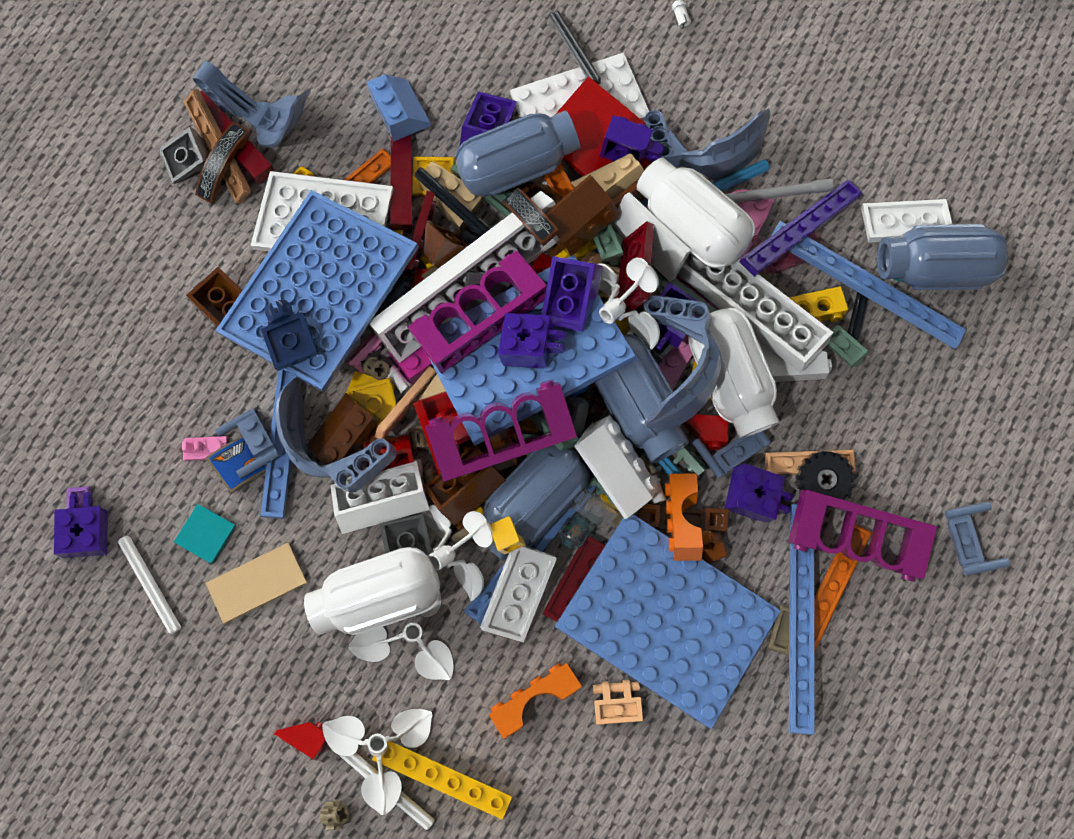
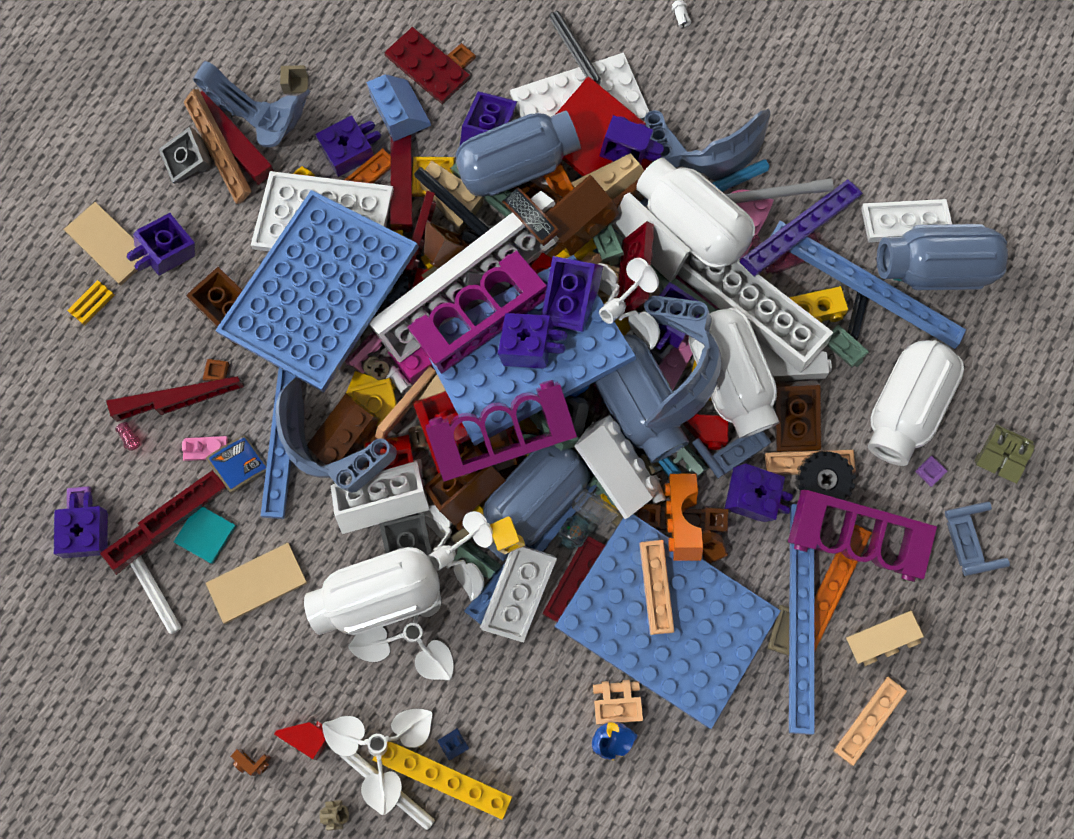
slope [195,122,252,205] -> none
sand blue plate [215,408,280,479] -> none
dark blue plate [261,300,319,371] -> none
orange arch [489,663,582,740] -> none
none -> tan tile [64,202,143,286]
none -> yellow tile [67,280,115,326]
none -> dark red slope [100,470,226,575]
none -> dark red slope [106,376,244,422]
none -> clear pink pin [115,422,140,451]
none -> dark purple hinge [126,213,195,276]
none -> dark orange tile [203,359,230,382]
none -> dark orange bracket [230,749,271,776]
none -> dark tan panel [280,65,309,94]
none -> dark purple hinge [315,115,382,177]
none -> dark red plate [384,27,470,105]
none -> dark blue tile [437,728,469,761]
none -> dark orange tile [447,43,476,69]
none -> sand green plate [454,540,502,579]
none -> blue hair [592,722,638,760]
none -> light nougat tile [639,540,674,635]
none -> reddish brown slope [773,381,821,452]
none -> light nougat tile [833,677,907,766]
none -> tan wedge [846,611,924,666]
none -> white piece [868,340,964,466]
none -> medium lavender tile [915,455,947,487]
none -> olive hips [975,424,1035,484]

